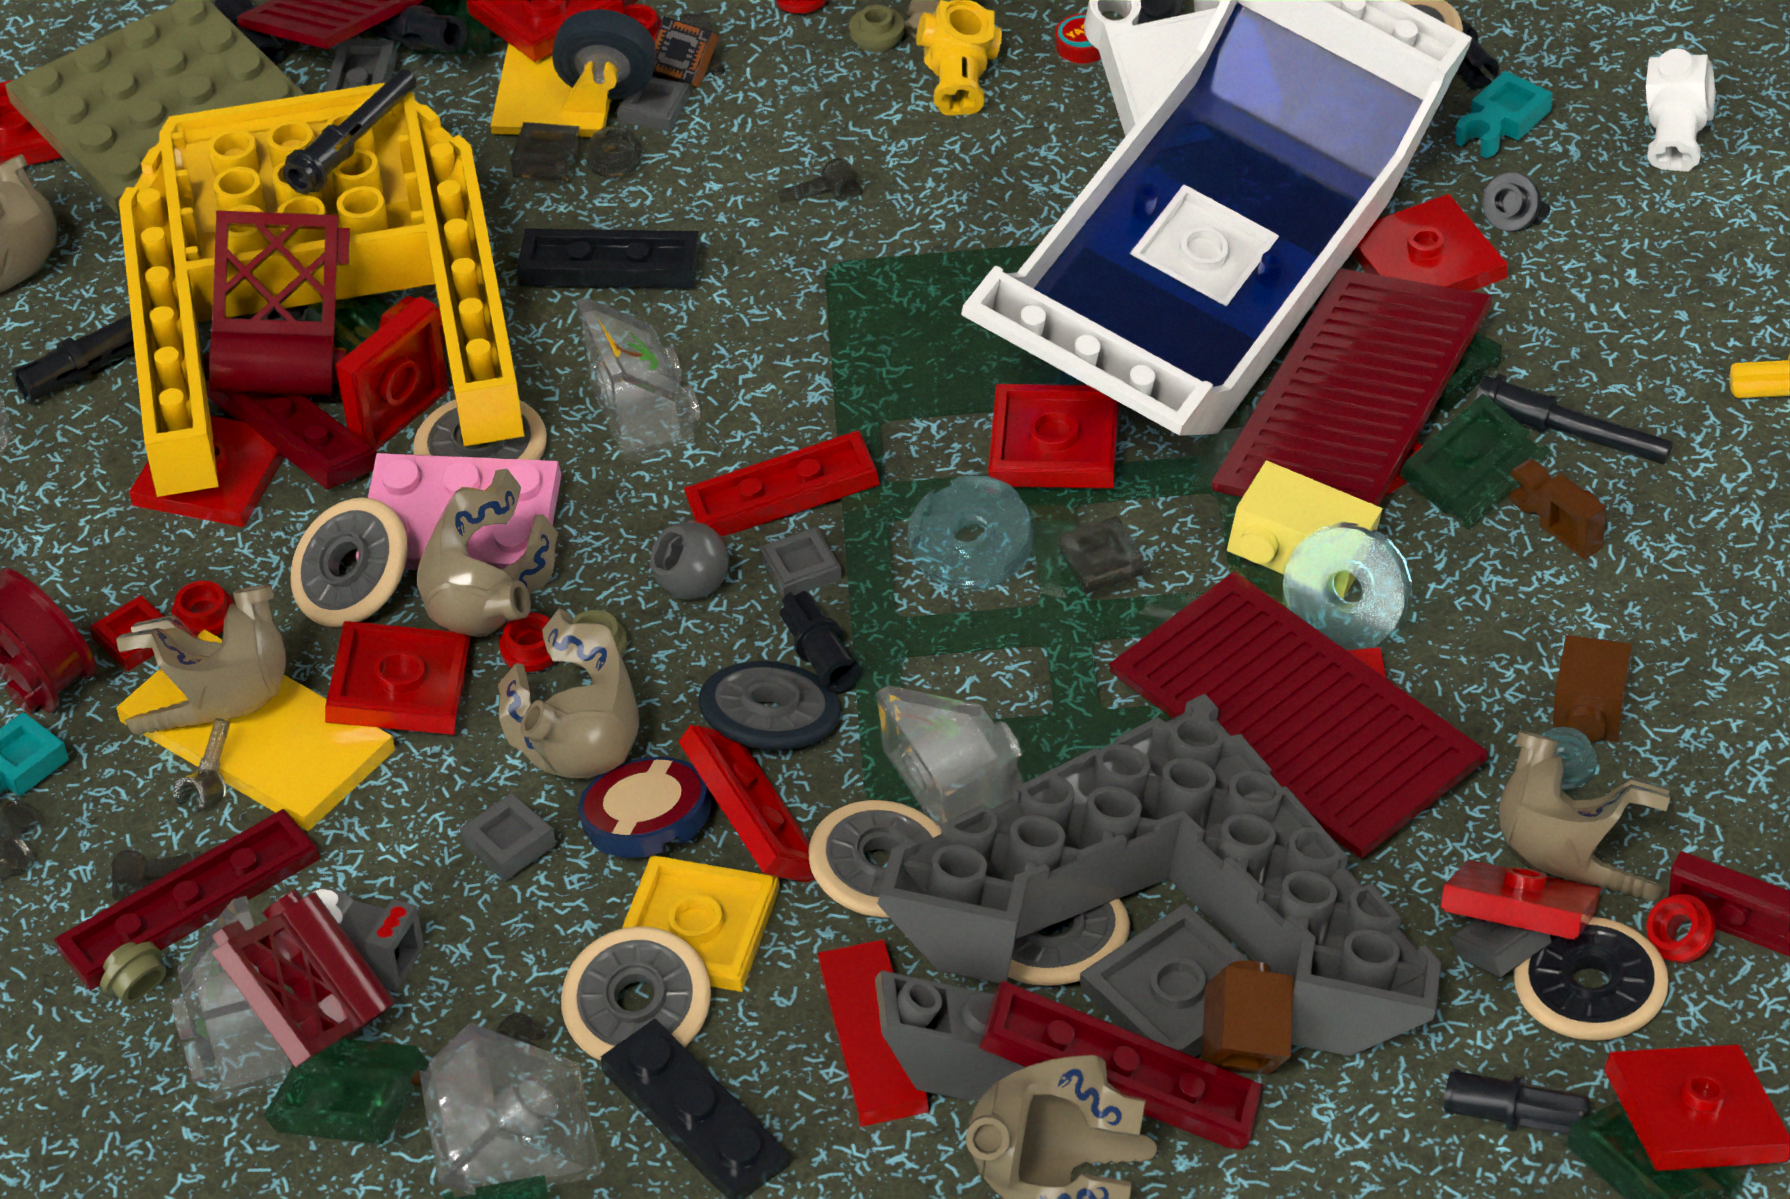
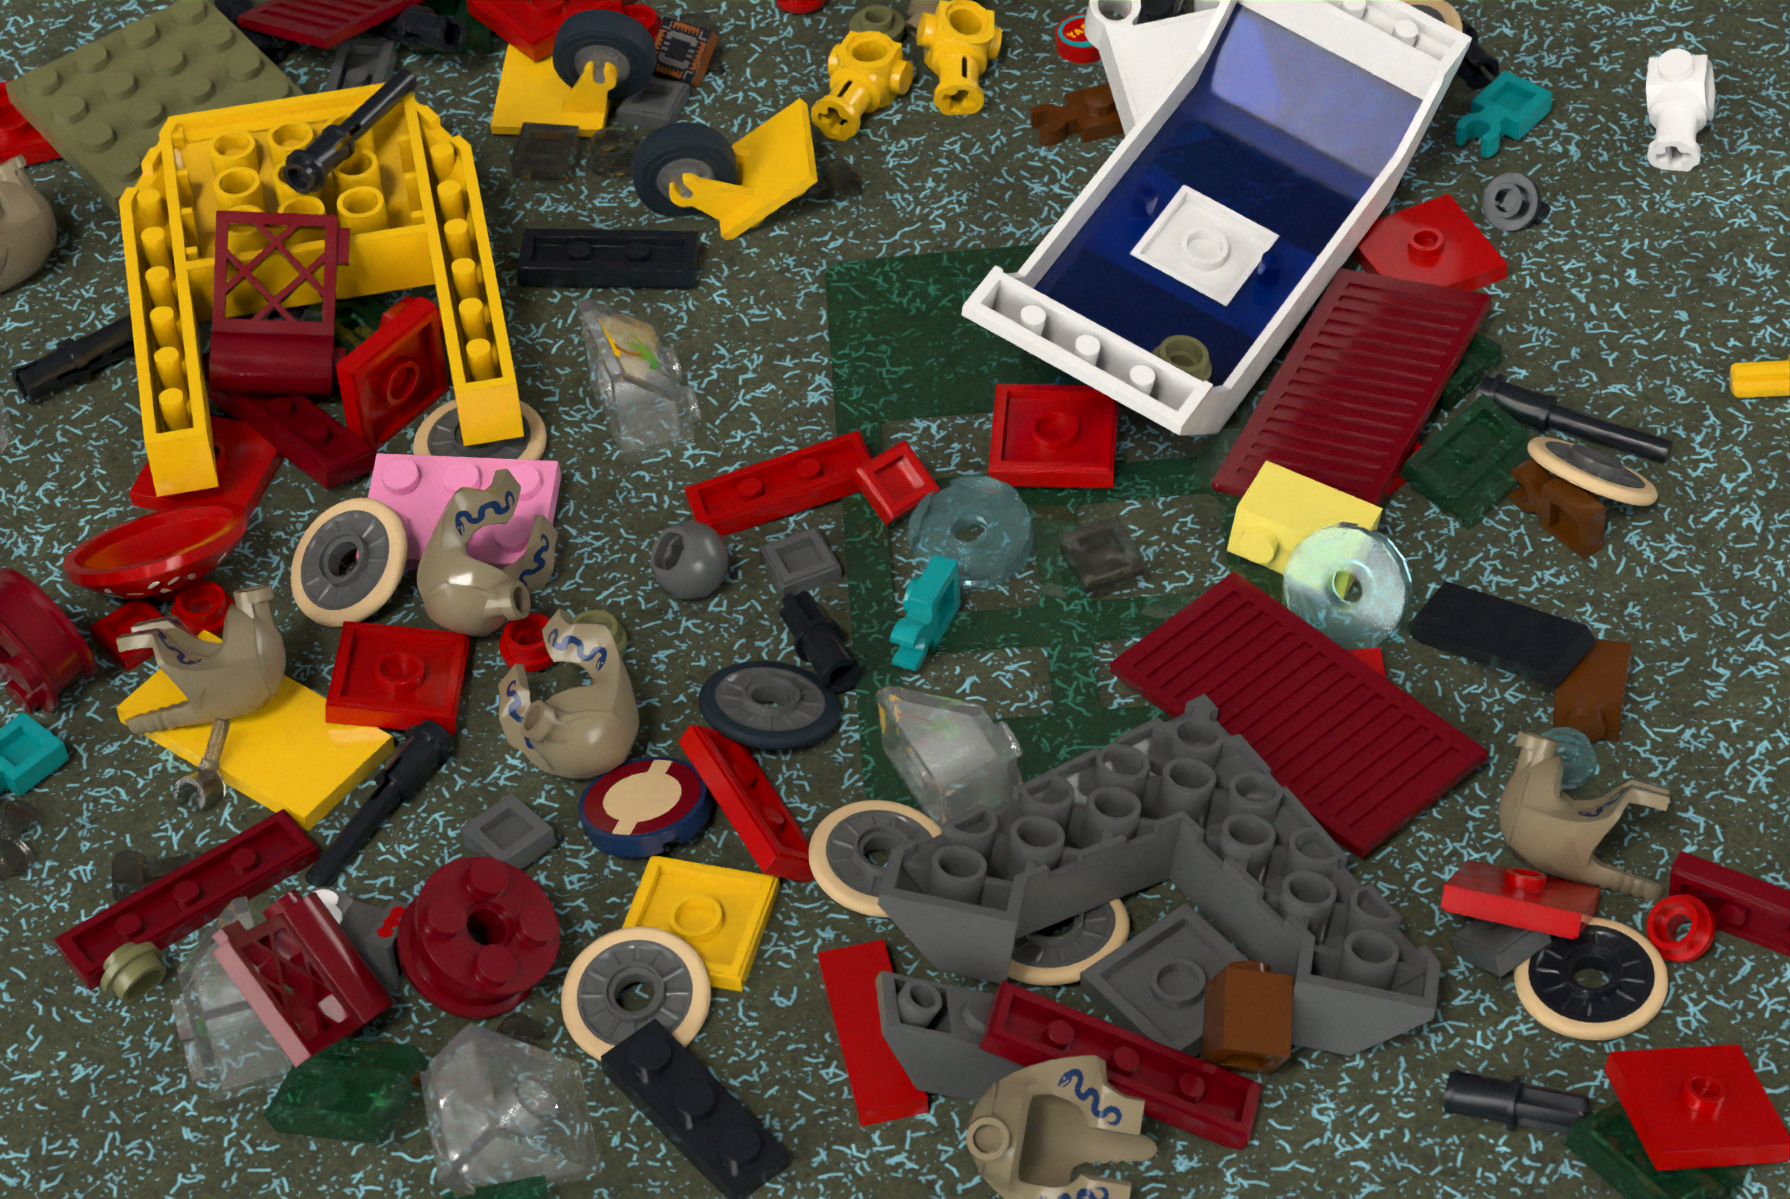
none -> red dish [63,502,249,602]
none -> black pin [304,720,453,888]
none -> dark red wheel [397,856,560,1020]
none -> plate [632,98,818,240]
none -> yellow connector [811,31,914,141]
none -> red tile [851,440,941,527]
none -> teal plate [890,554,961,671]
none -> reddish brown plate [1029,84,1124,147]
none -> olive plate [1152,335,1212,382]
none -> black tile [1407,581,1596,688]
none -> wheel [1527,437,1658,506]

